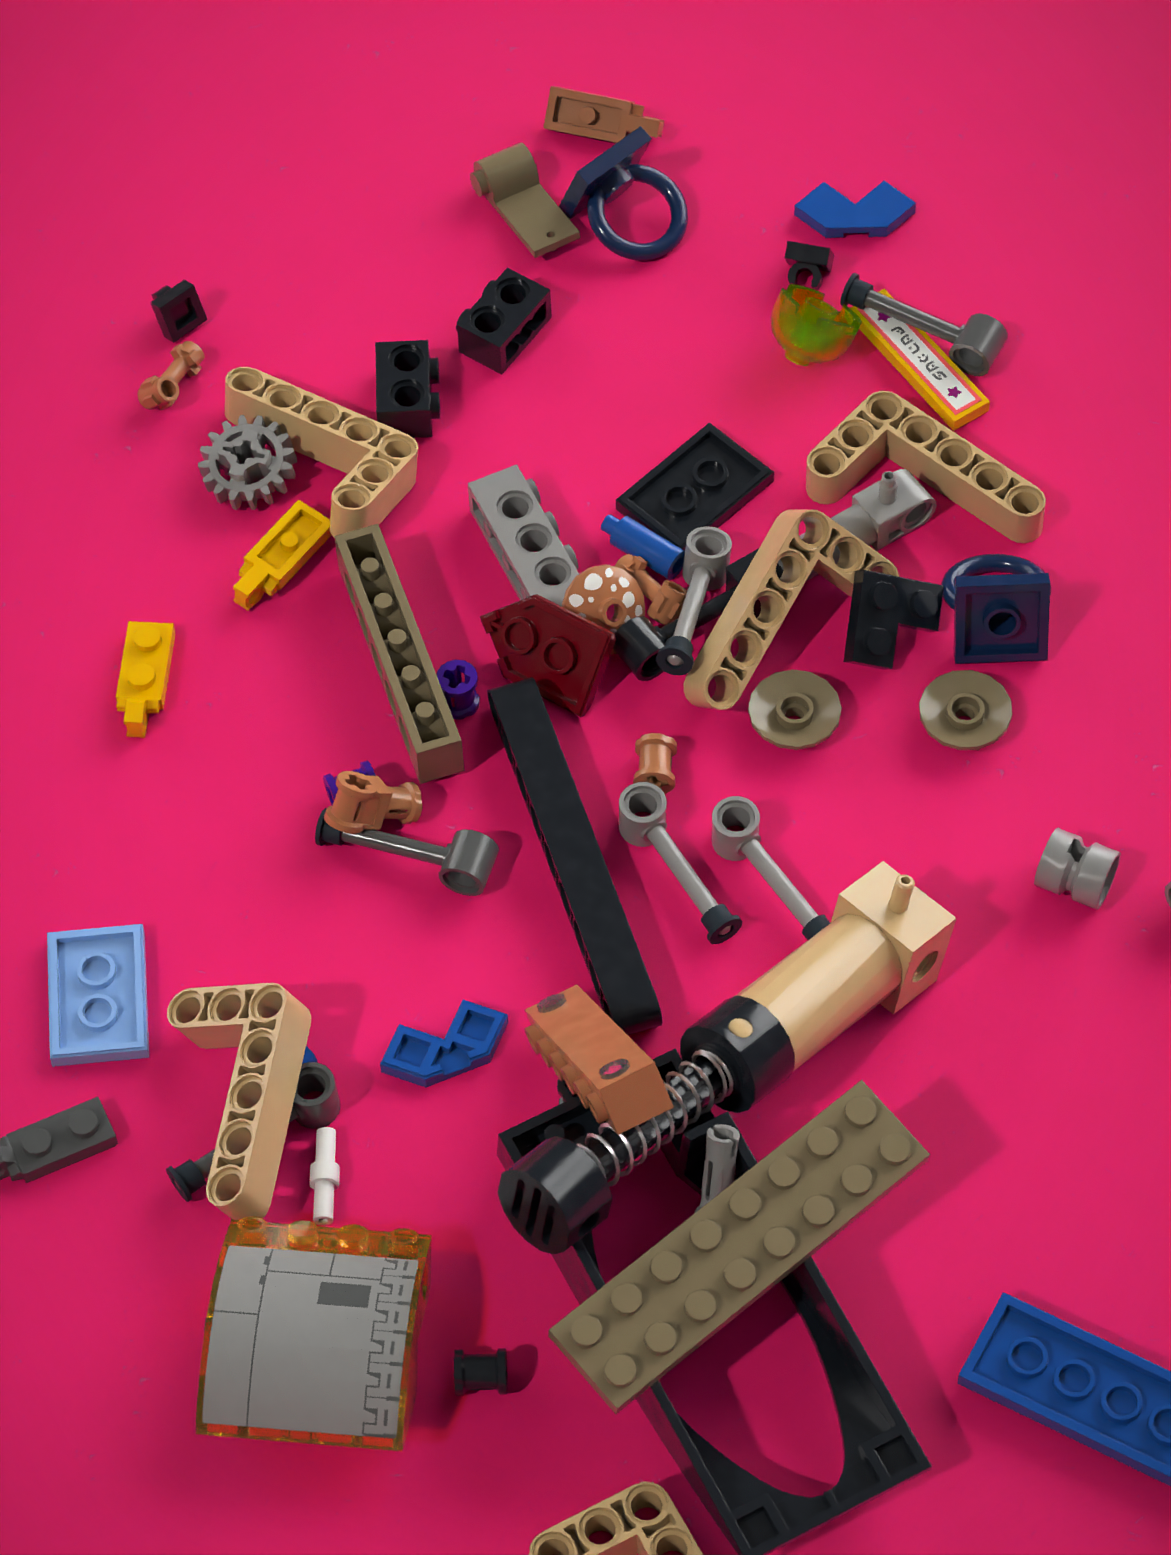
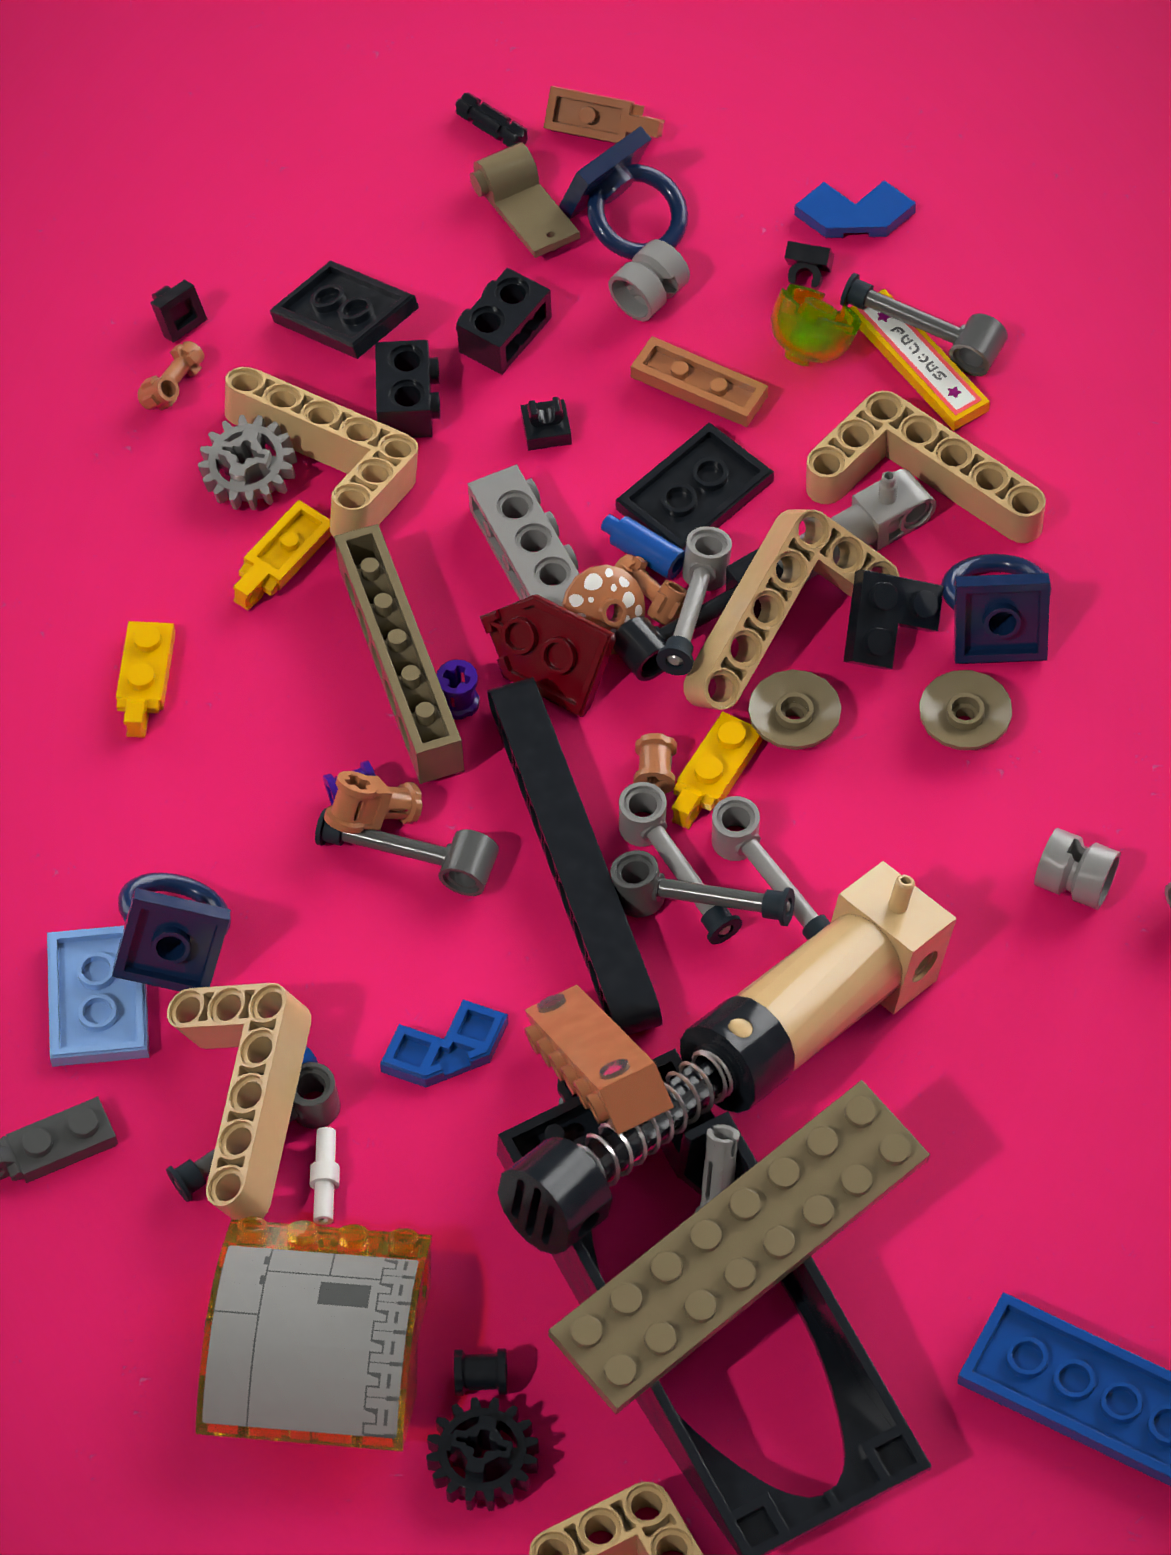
none -> dark blue tile [112,872,231,992]
none -> black tile [270,261,419,359]
none -> black gear [426,1397,539,1511]
none -> black axle [455,93,528,147]
none -> black tile [520,397,572,451]
none -> light grey wheel [608,239,690,321]
none -> dark grey piece [610,850,795,926]
none -> nougat plate [630,336,768,427]
none -> yellow hinge [672,711,763,830]

